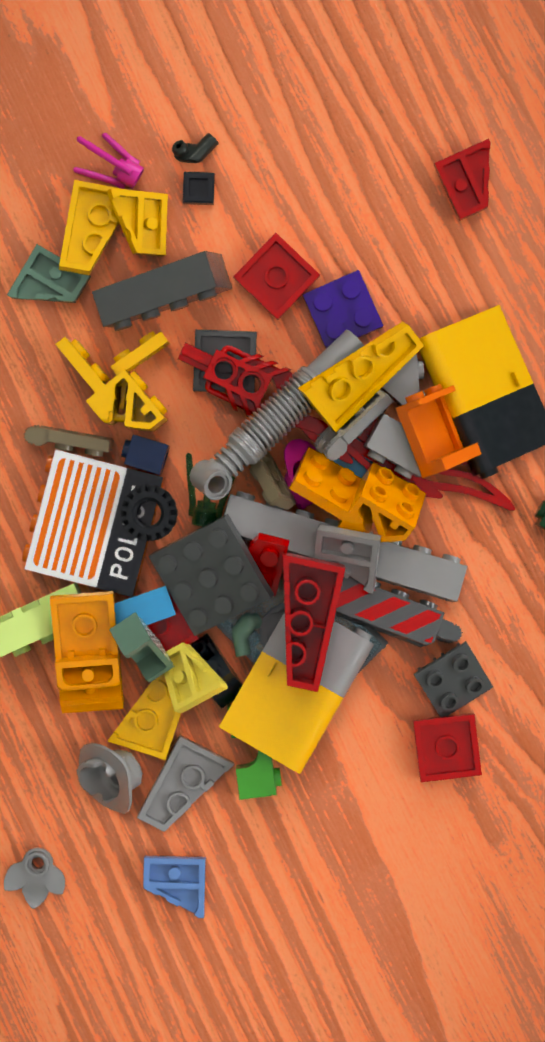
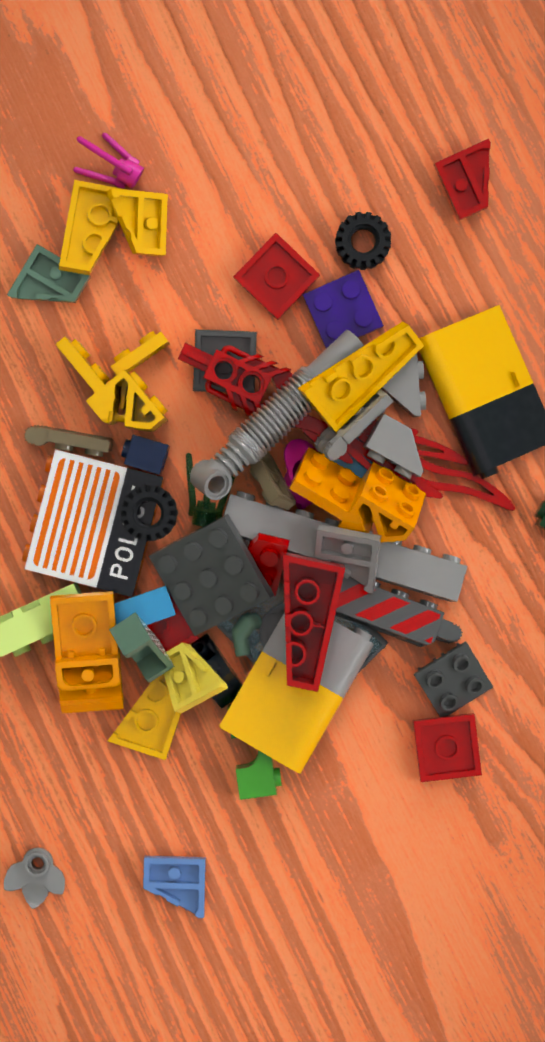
light grey hat [77,743,143,814] -> none
dark grey wedge [92,251,233,331] -> none
light grey wing [137,735,234,832] -> none
pearl dark grey arm [172,133,219,163] -> none
black tile [183,172,215,205] -> none
orange panel [396,383,482,478] -> none
none -> black tyre [335,212,391,270]

